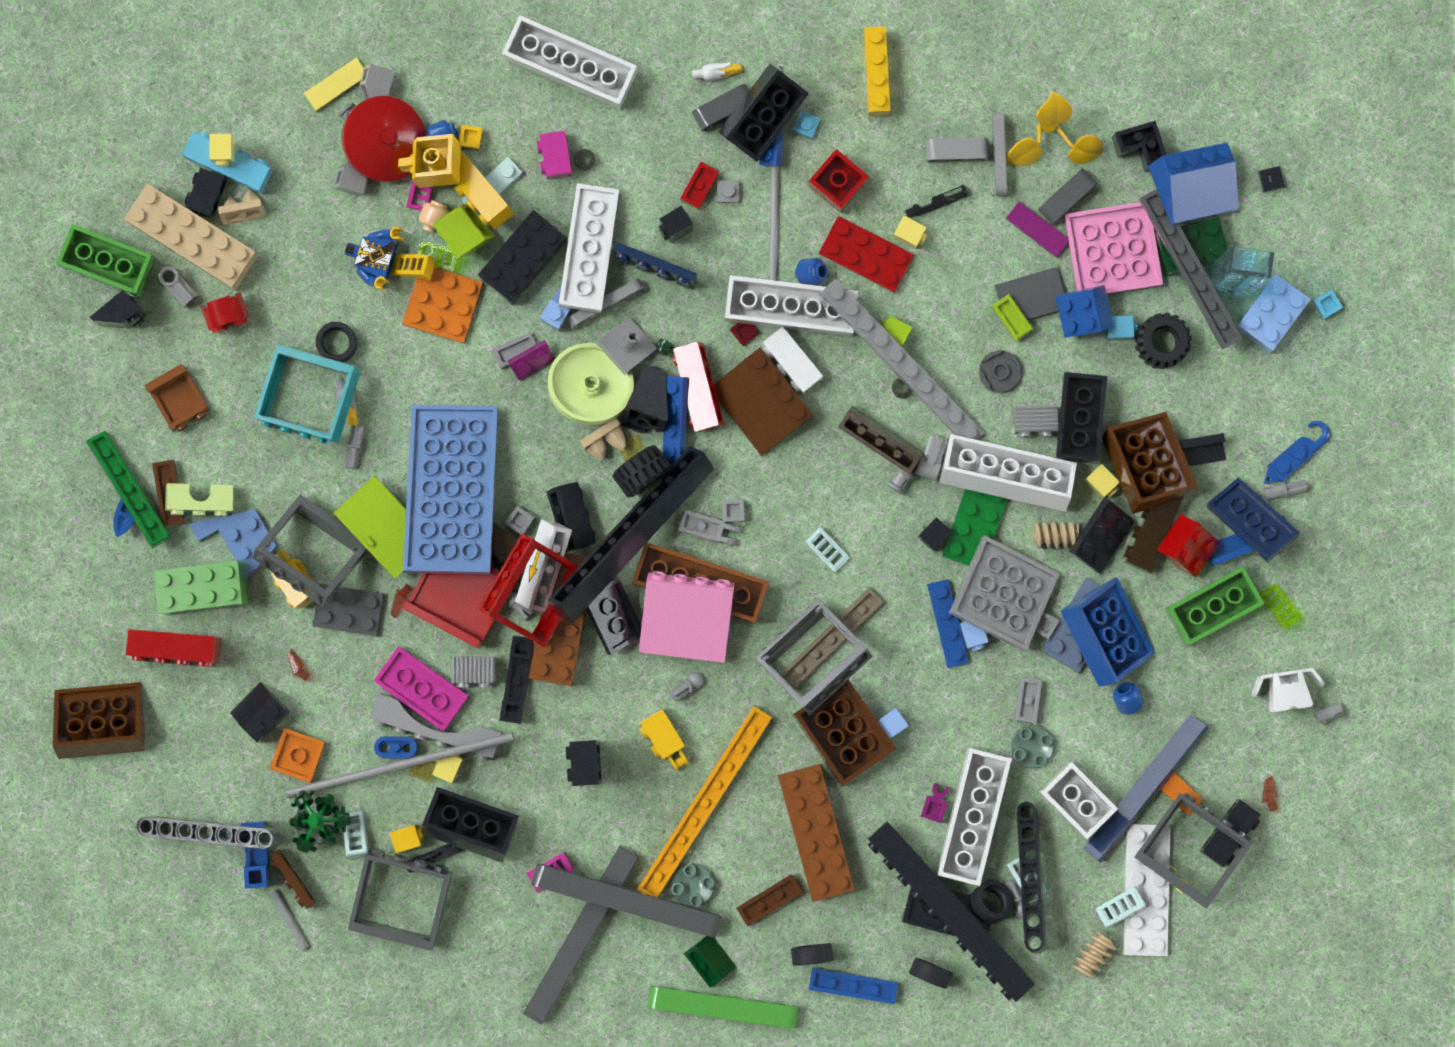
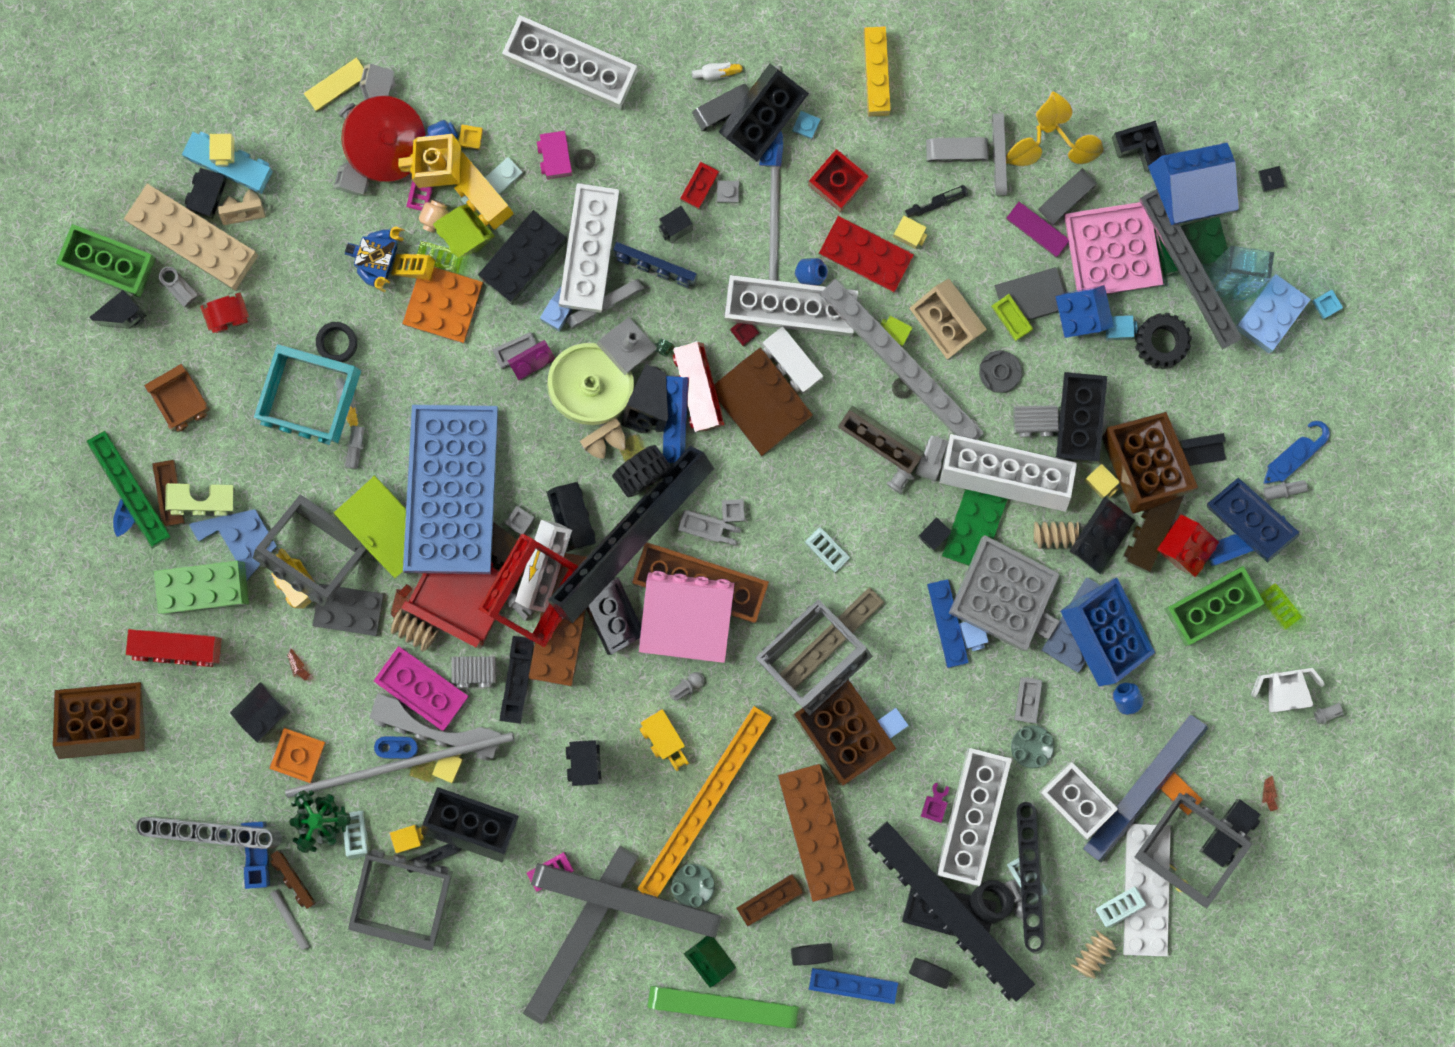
none -> tan piece [391,608,439,652]
none -> tan slope [909,278,987,360]

